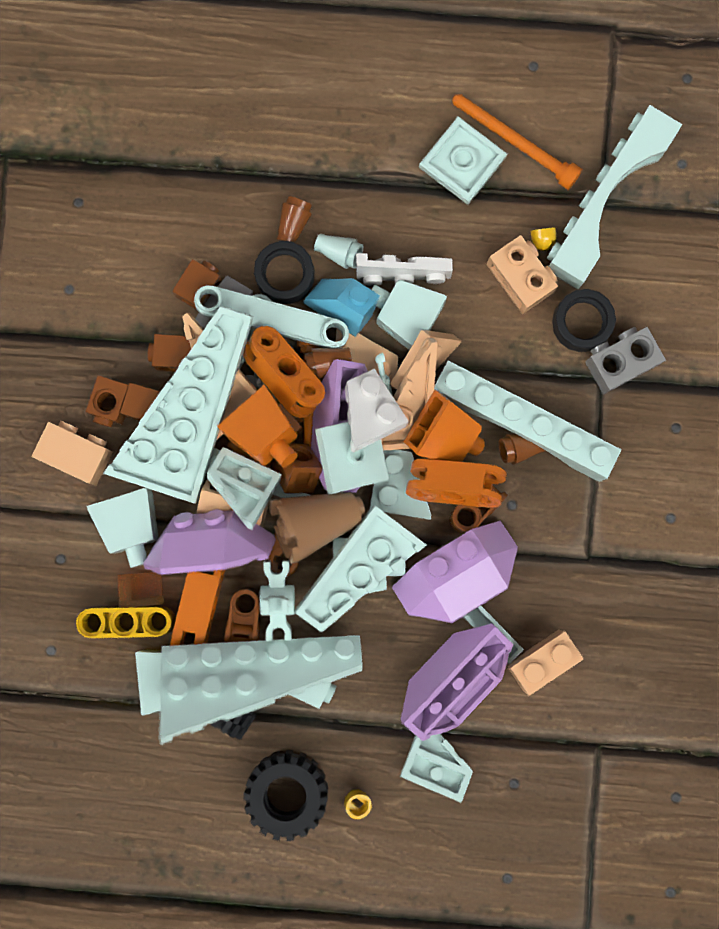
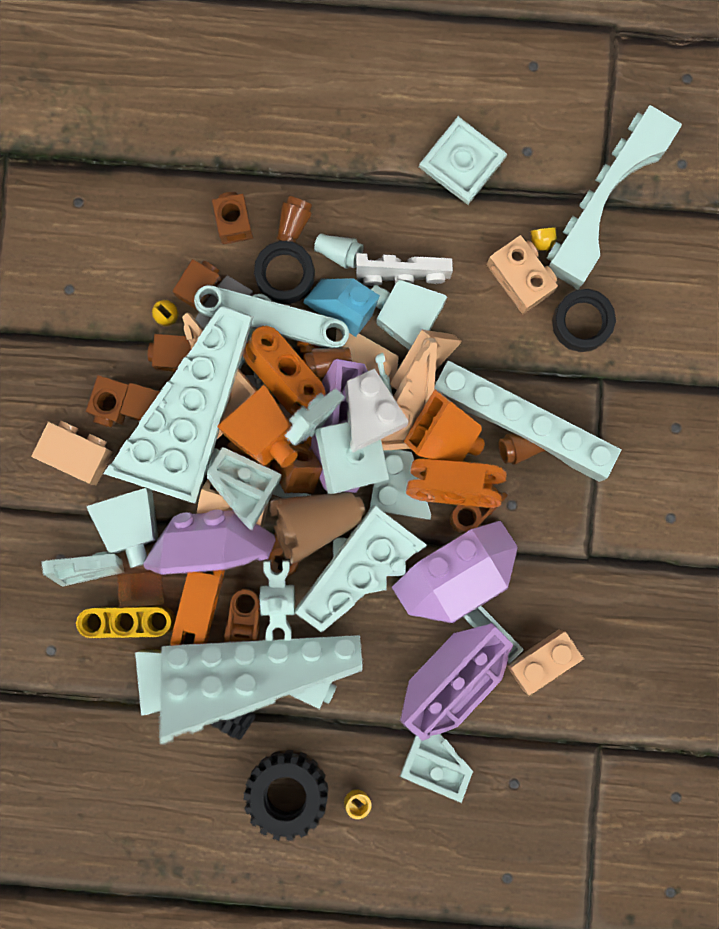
orange piece [452,94,583,191] -> none
light grey brick [585,327,666,395] -> none
none -> light aqua wing [42,551,124,587]
none -> yellow hinge [152,300,179,326]
none -> dark orange brick [212,192,253,245]
none -> light aqua wing [285,388,345,445]

